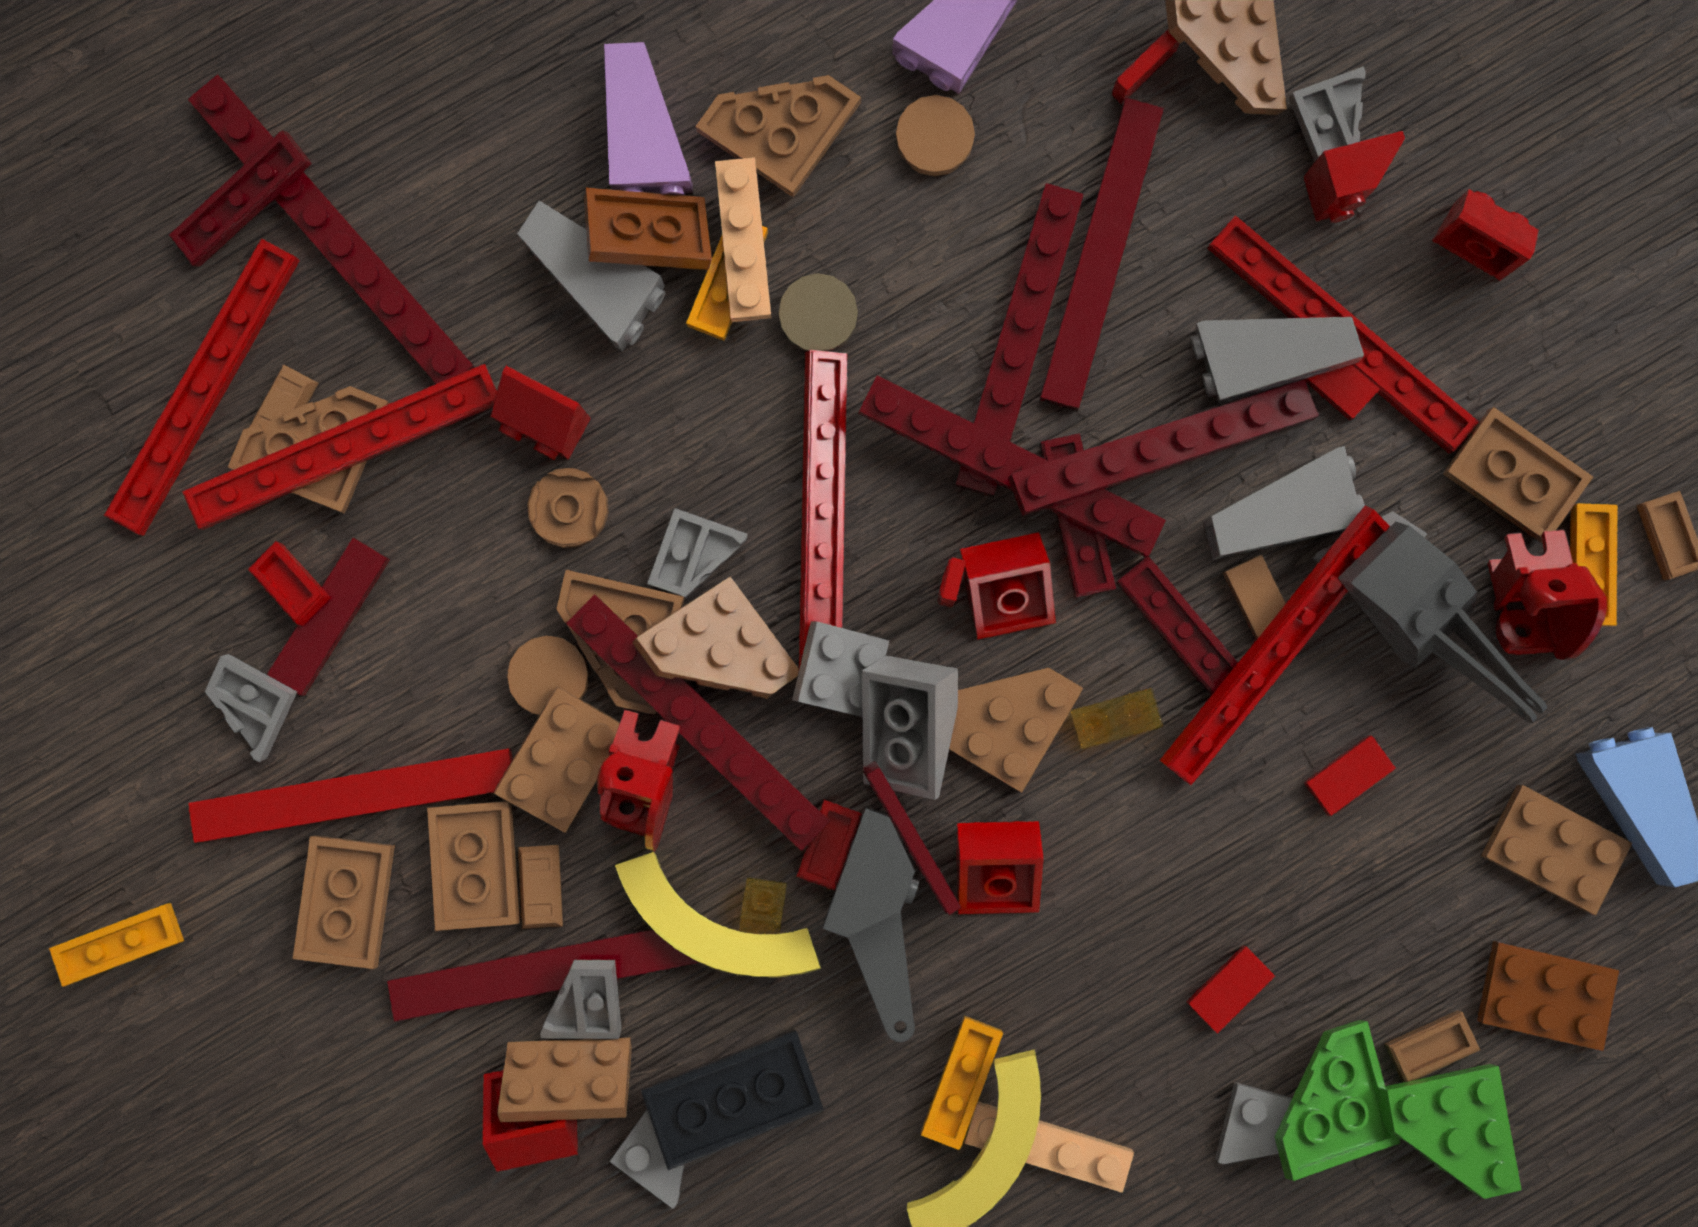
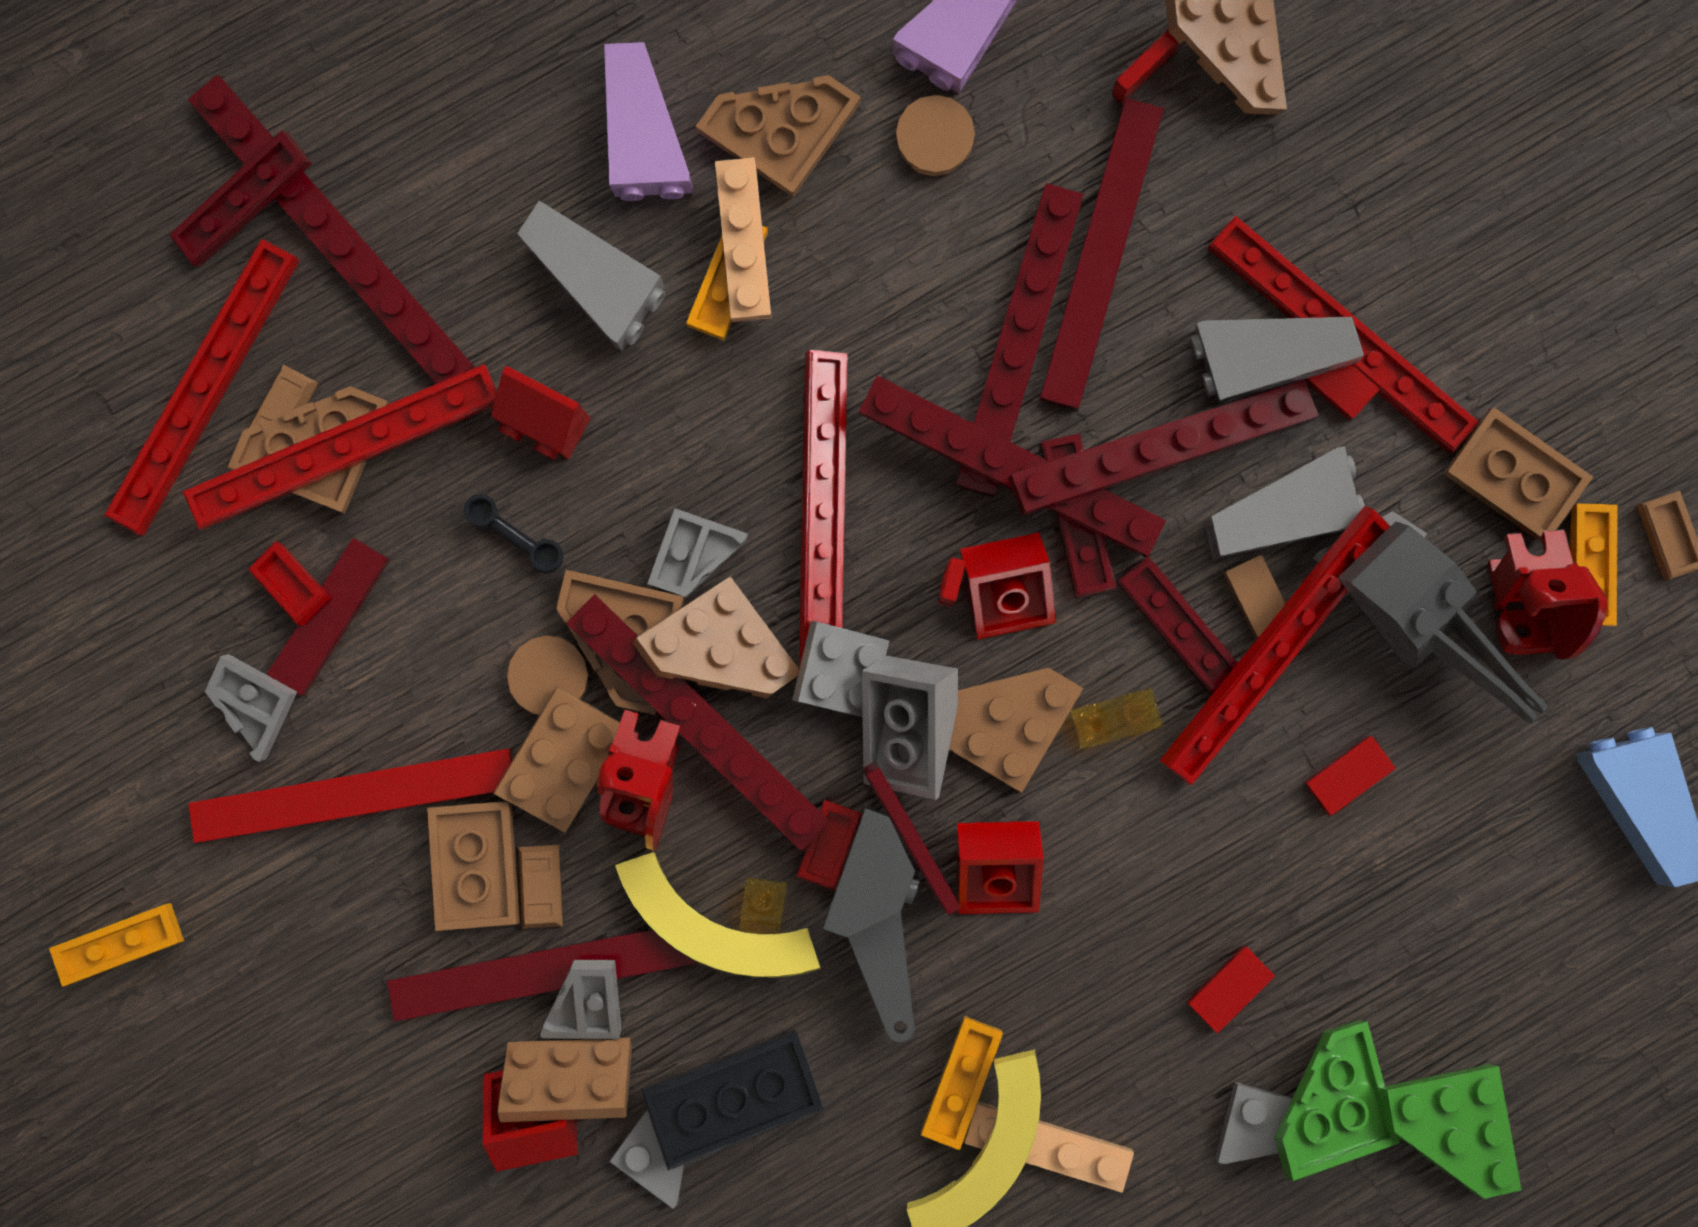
medium nougat plate [293,835,395,969] -> none
medium nougat tile [527,468,609,548] -> none
dark orange plate [584,188,712,270] -> none
dark tan tile [779,273,858,352] -> none
light grey wing [1289,66,1366,162] -> none
red slope [1303,131,1405,223] -> none
medium nougat tile [1385,1010,1480,1082] -> none
red slope [1432,189,1539,281] -> none
dark orange plate [1477,941,1619,1051] -> none
medium nougat plate [1481,785,1632,915] -> none
none -> black bar [464,494,564,574]

